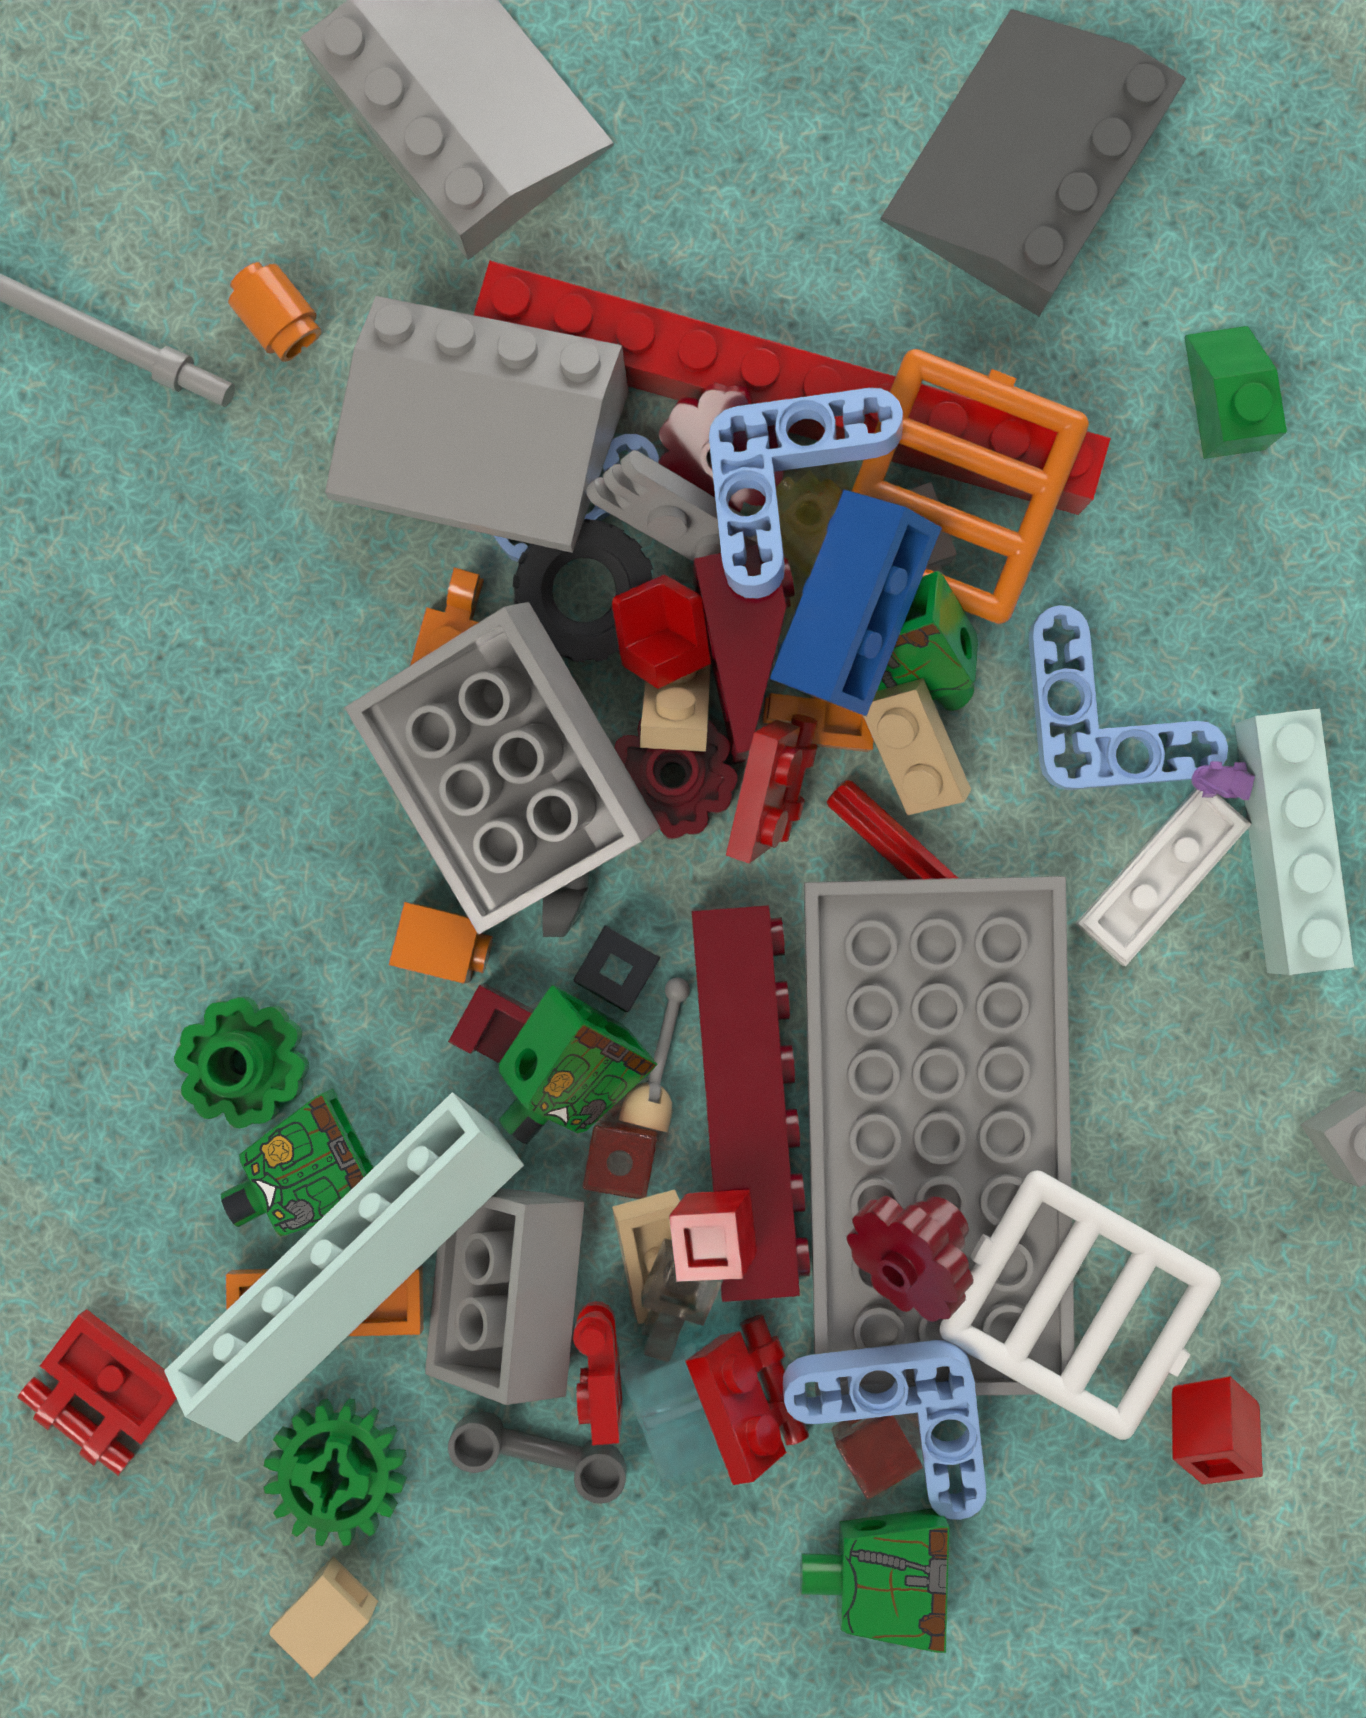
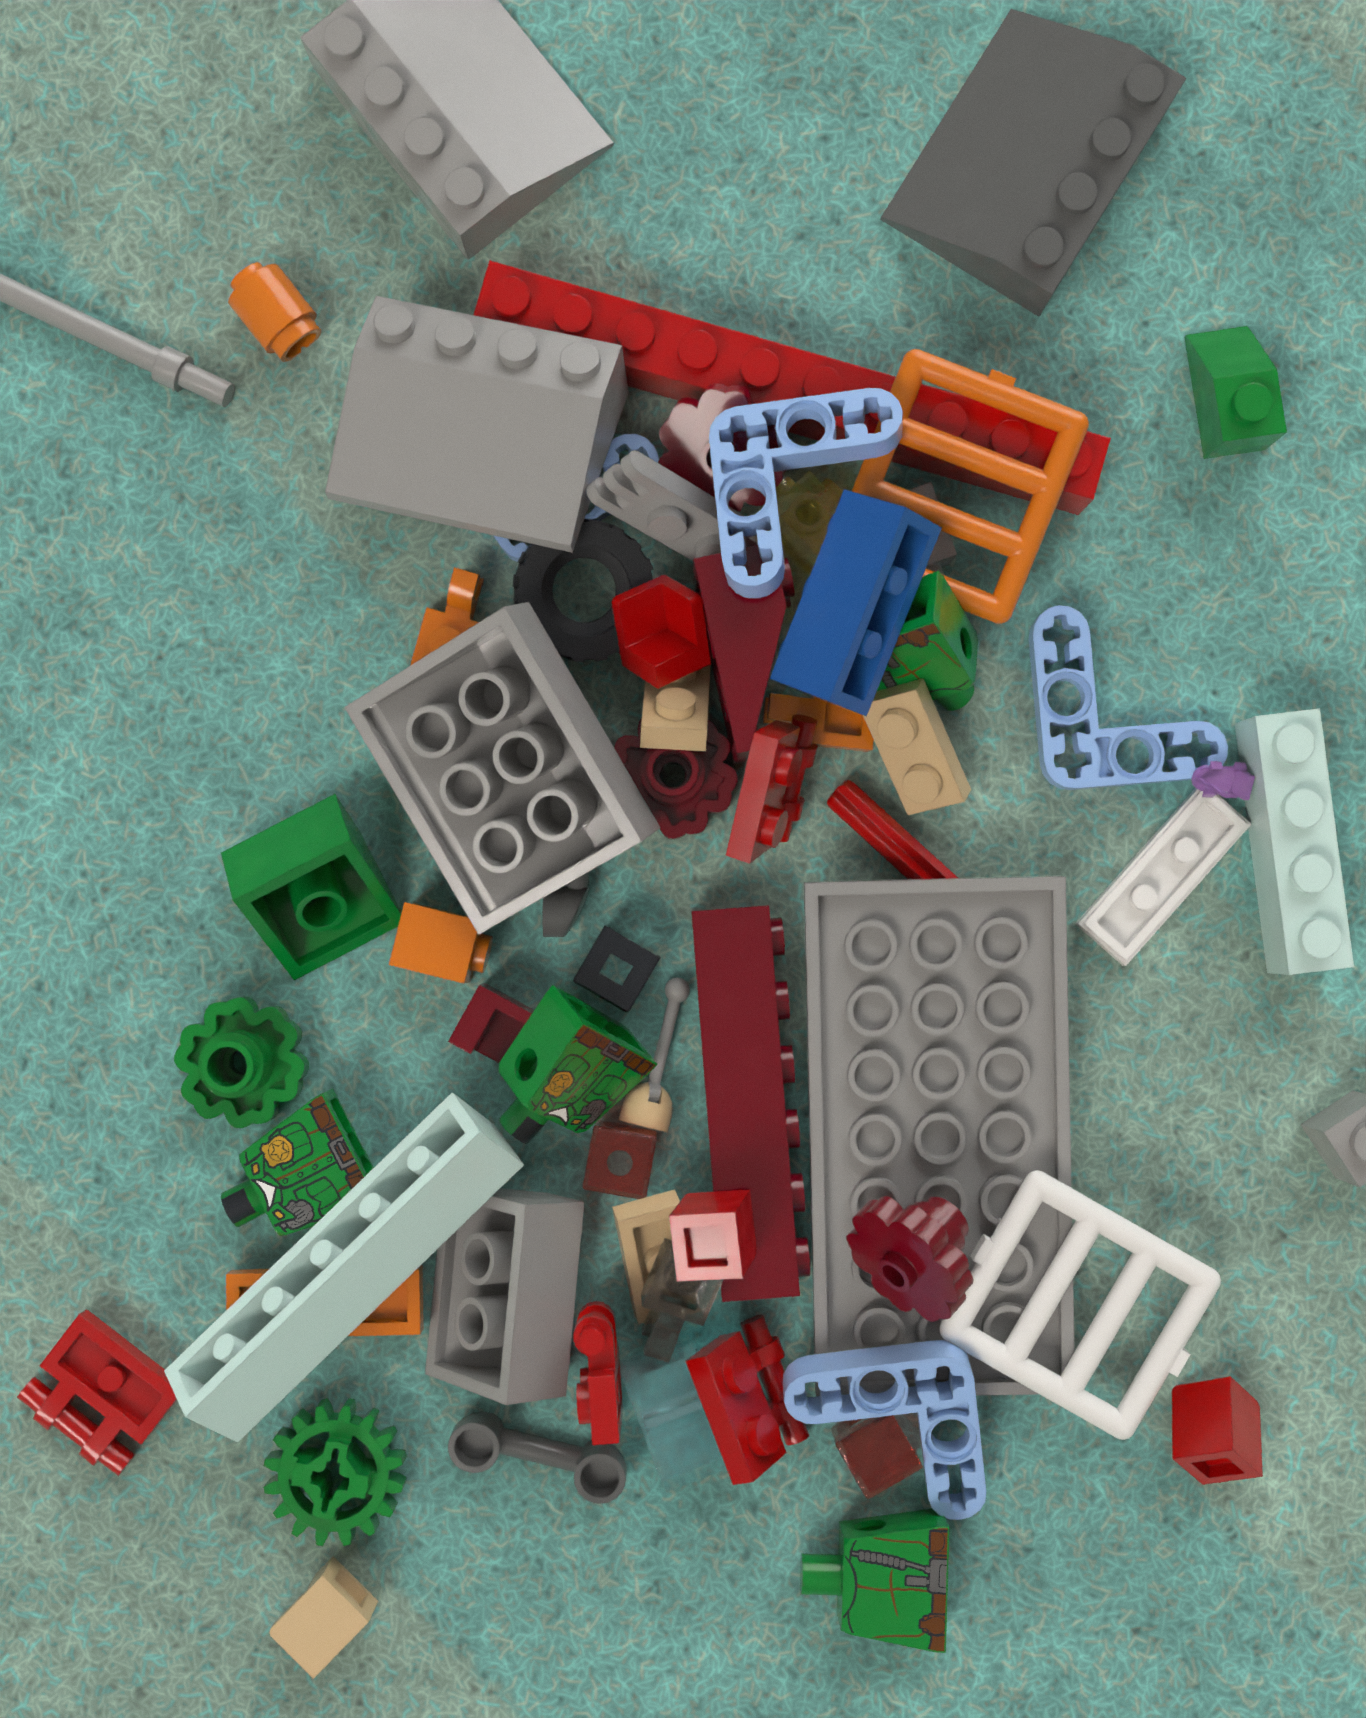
none -> green slope [221,794,402,980]

